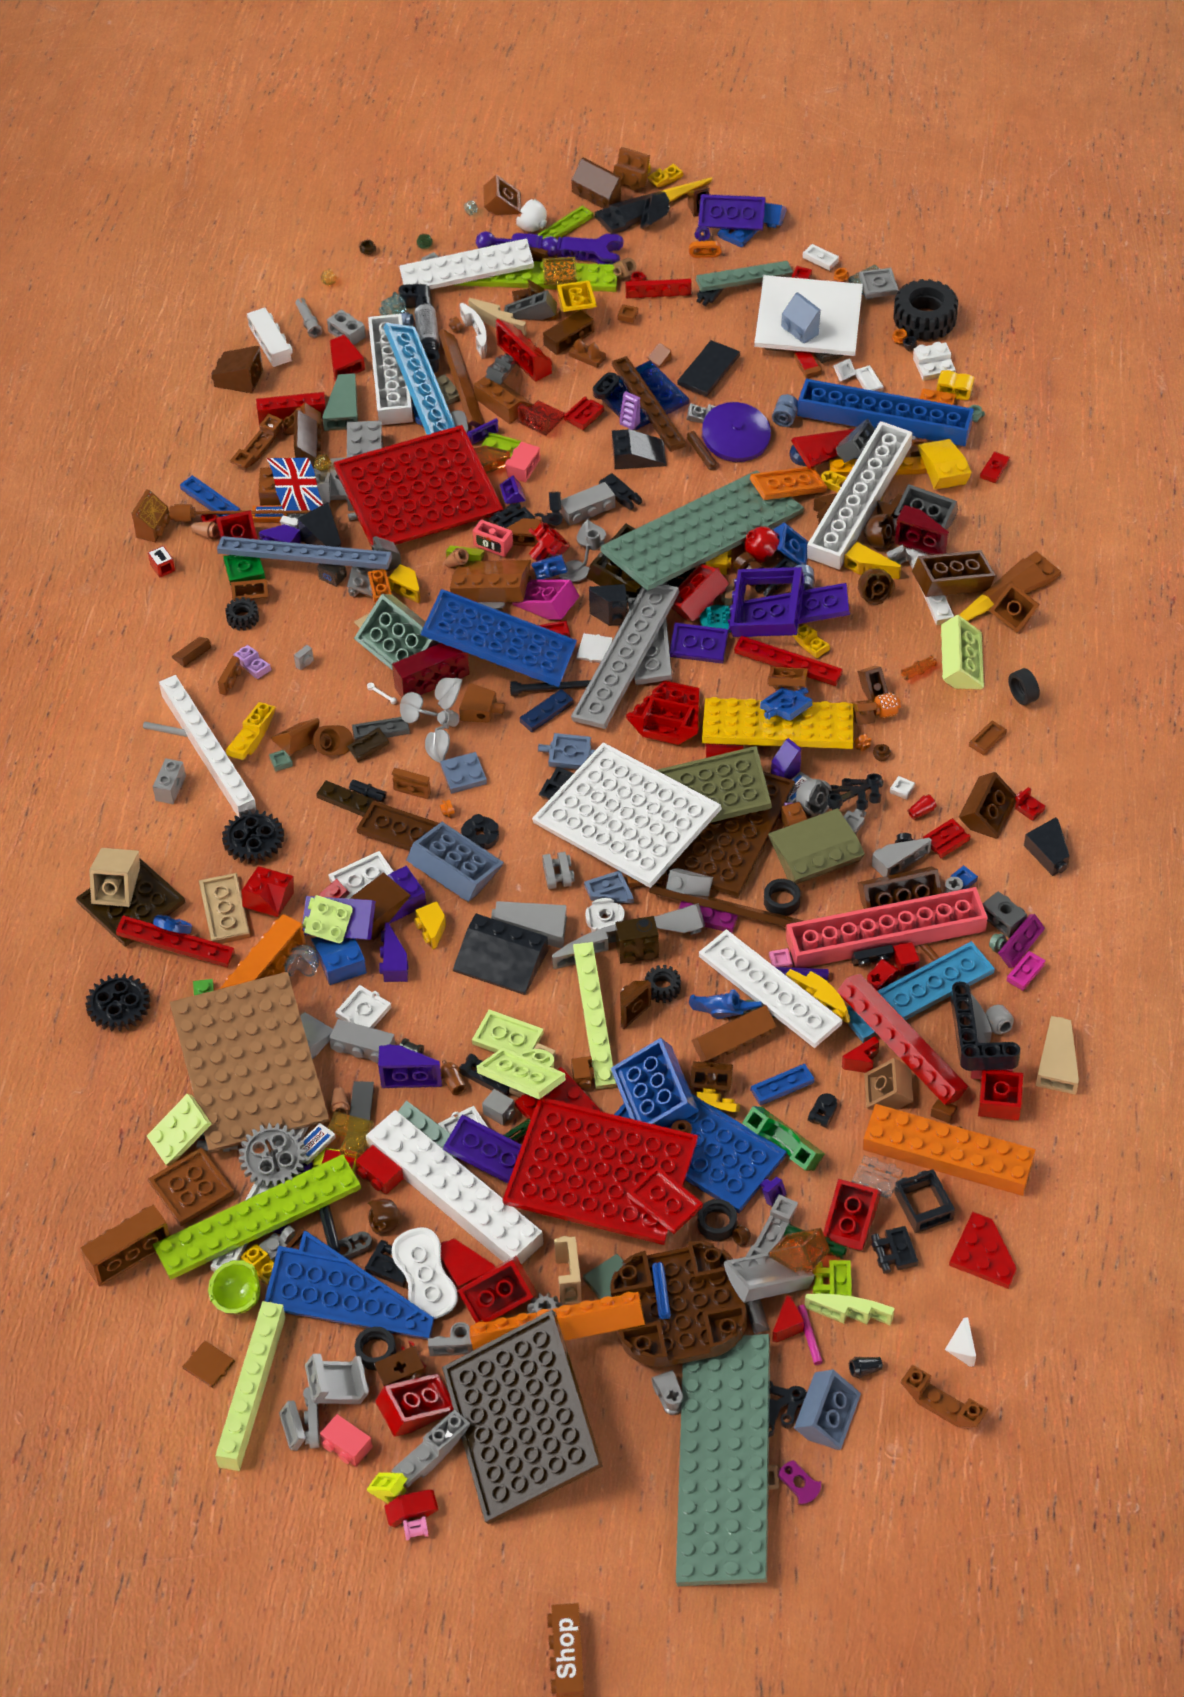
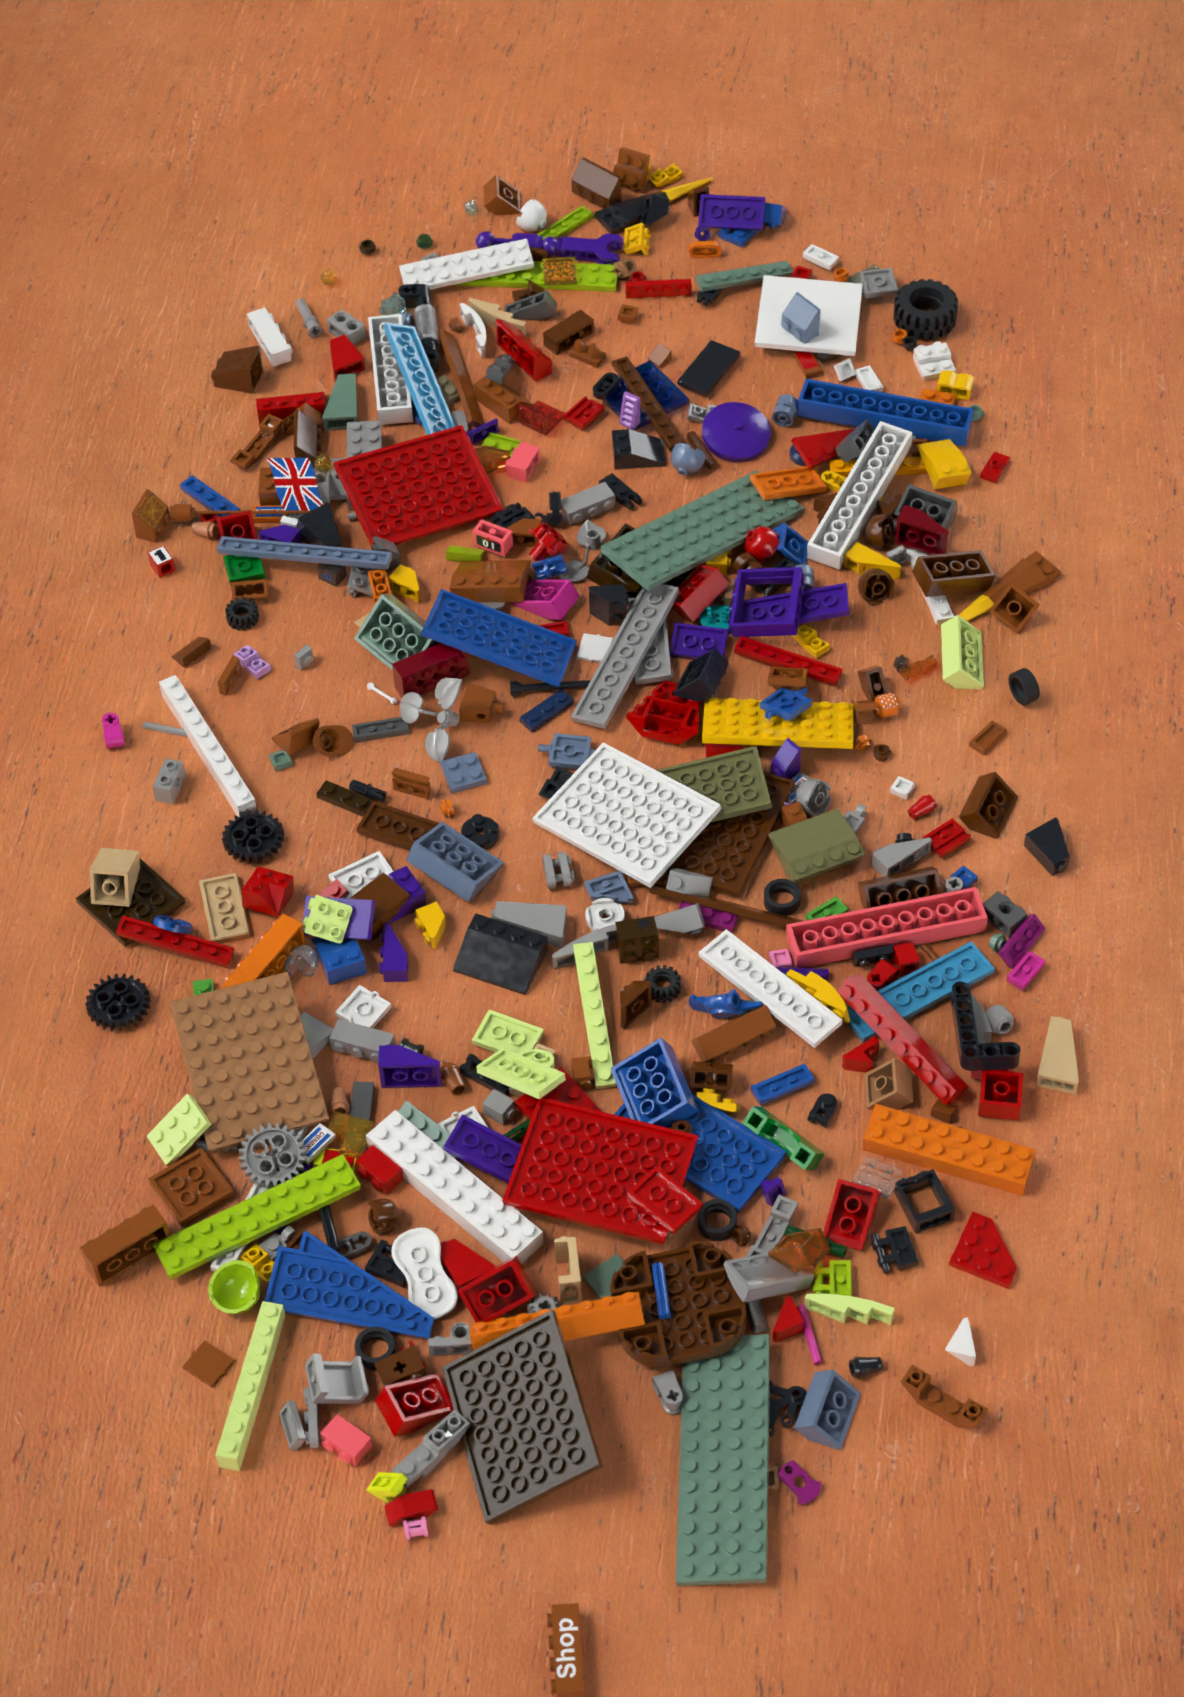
yellow slope [226,702,276,760] -> none
dark brown plate [348,727,389,762] -> none
nougat cone [445,548,469,568] -> none
dark purple slope [500,475,526,504] -> none
yellow slope [557,280,597,312] -> none
black plant [827,773,884,810] -> none
red bracket [1015,787,1045,821] -> none
none -> dark pink piece [102,713,125,749]
none -> yellow bracket [624,223,651,256]
none -> sand blue cylinder [670,443,706,476]
none -> black slope [673,648,729,702]
none -> bright green plate [805,896,849,920]
none -> clear smoke plate [894,655,909,672]

